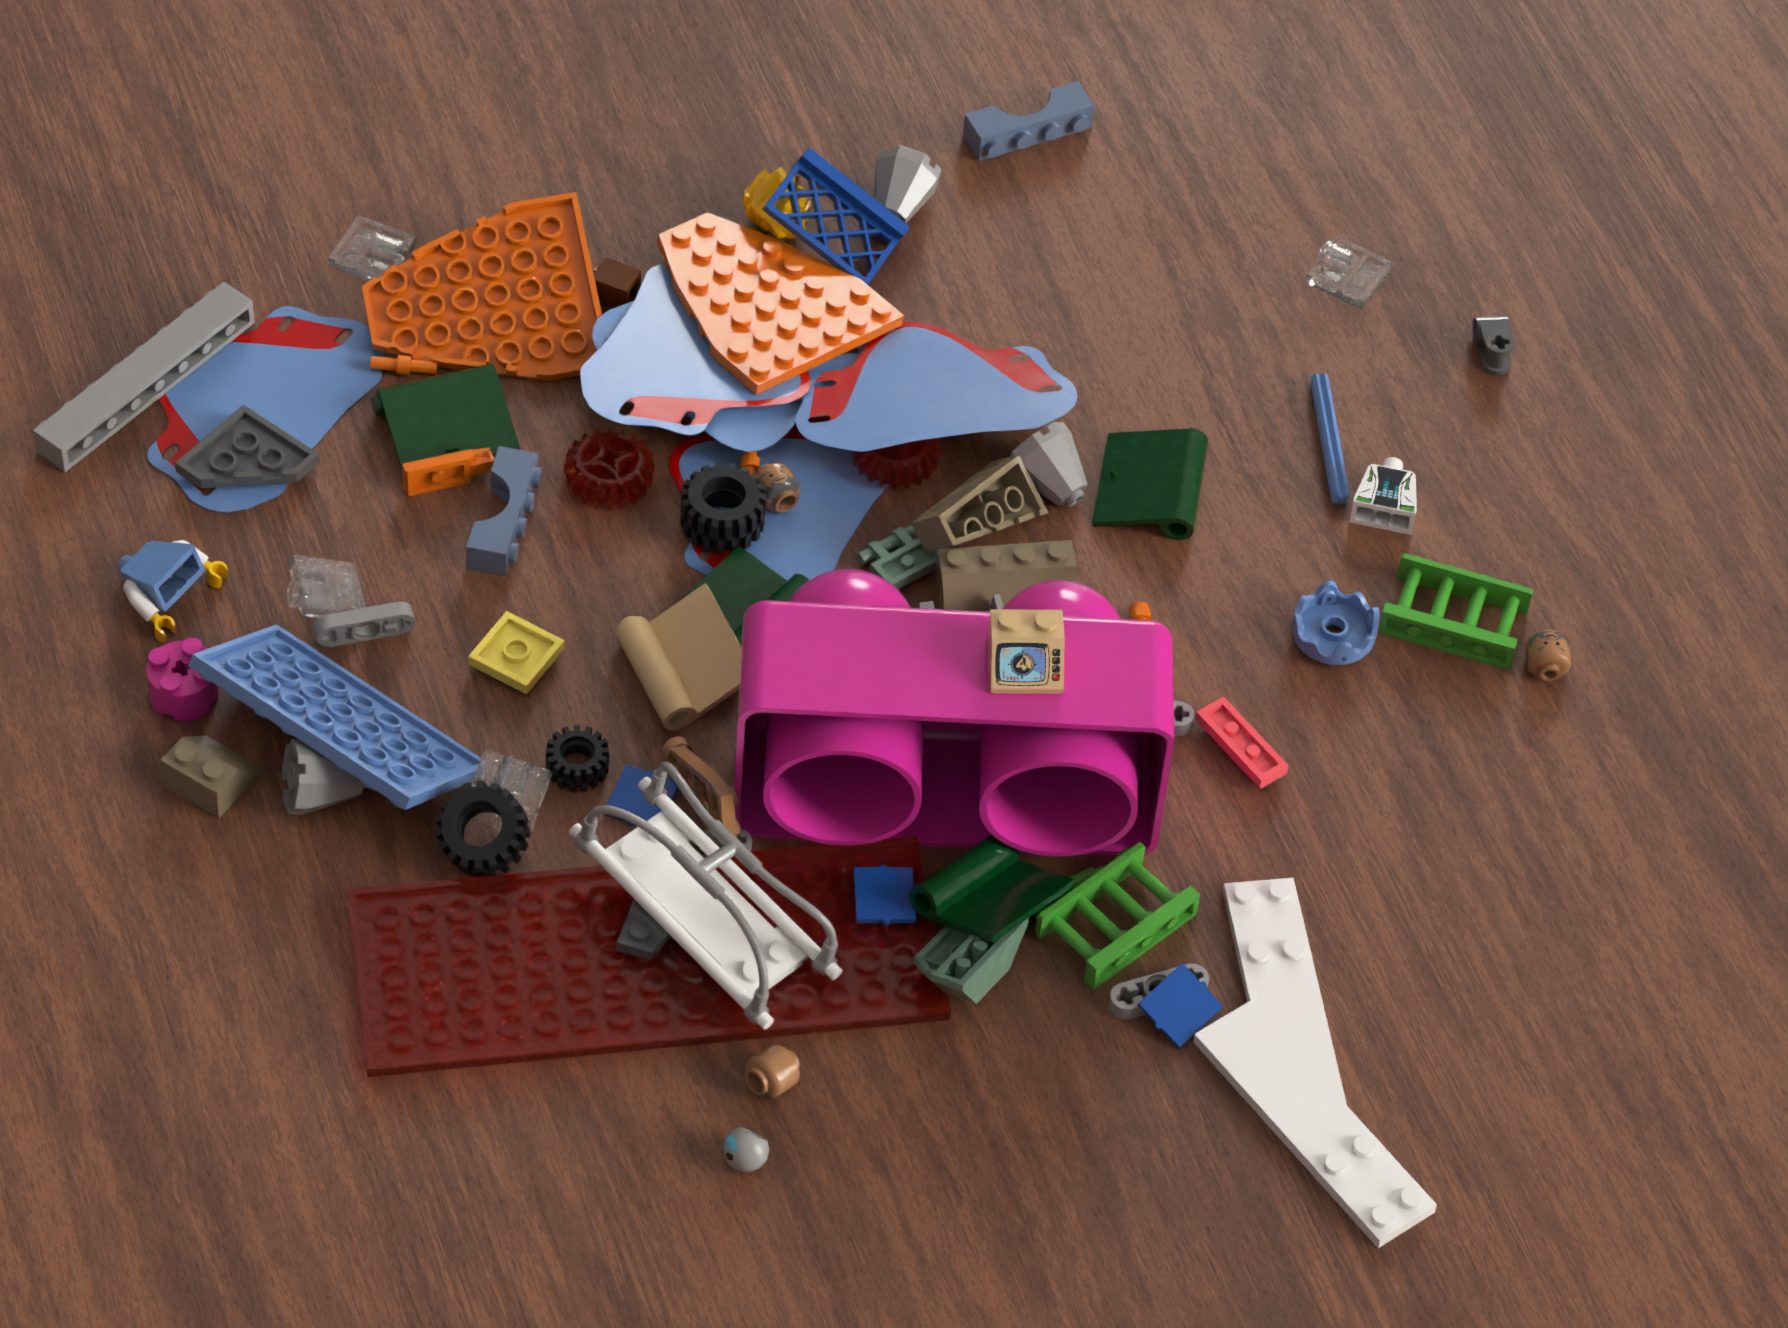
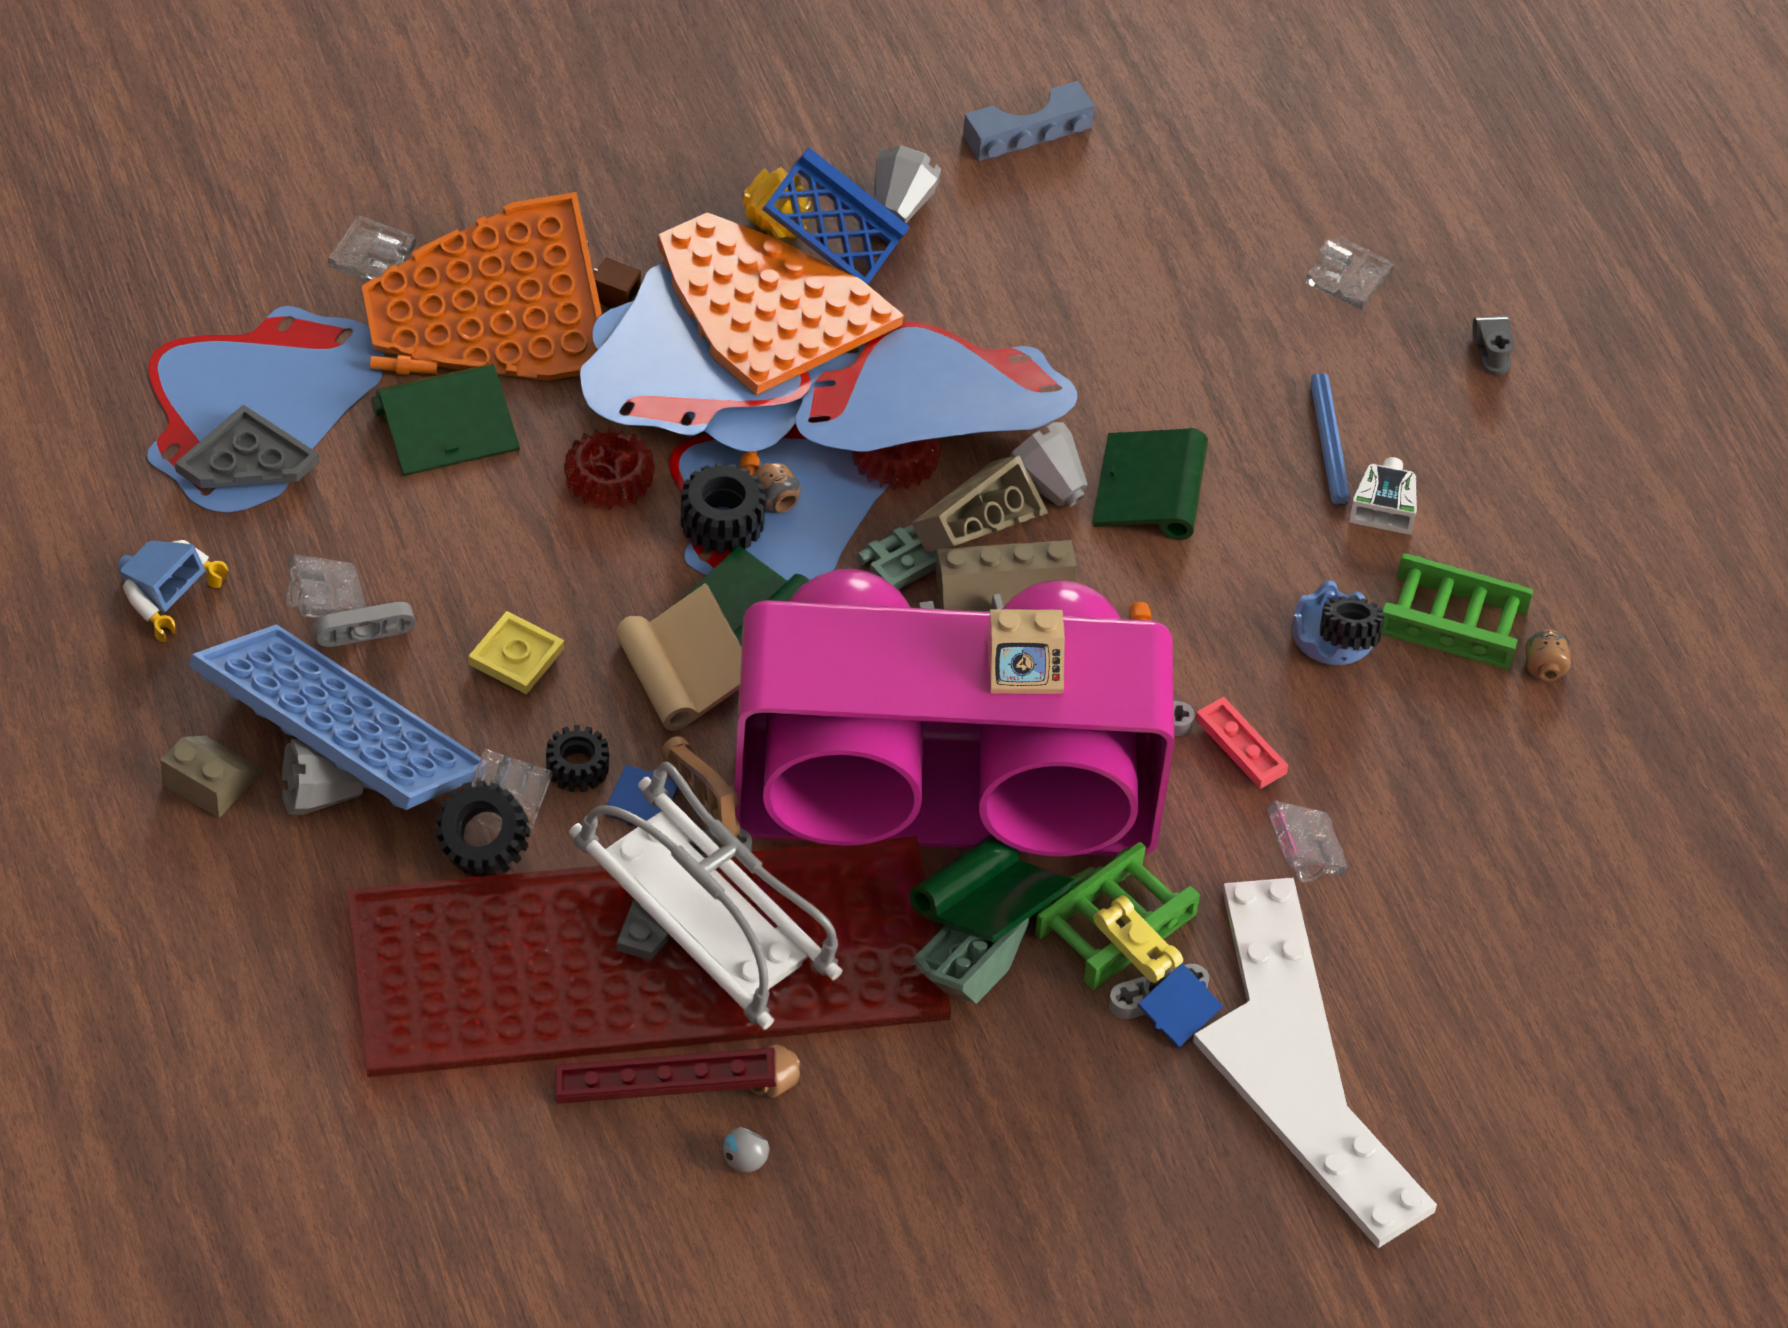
light grey brick [33,282,255,472] -> none
dark pink brick [146,638,219,722] -> none
orange hinge [402,448,494,497] -> none
sand blue arch [466,446,543,576] -> none
blue piece [853,865,916,926] -> none
none -> dark red tile [555,1047,777,1104]
none -> light yellow plate [1093,895,1183,983]
none -> clear plate [1267,801,1349,882]
none -> black tyre [1320,596,1384,650]

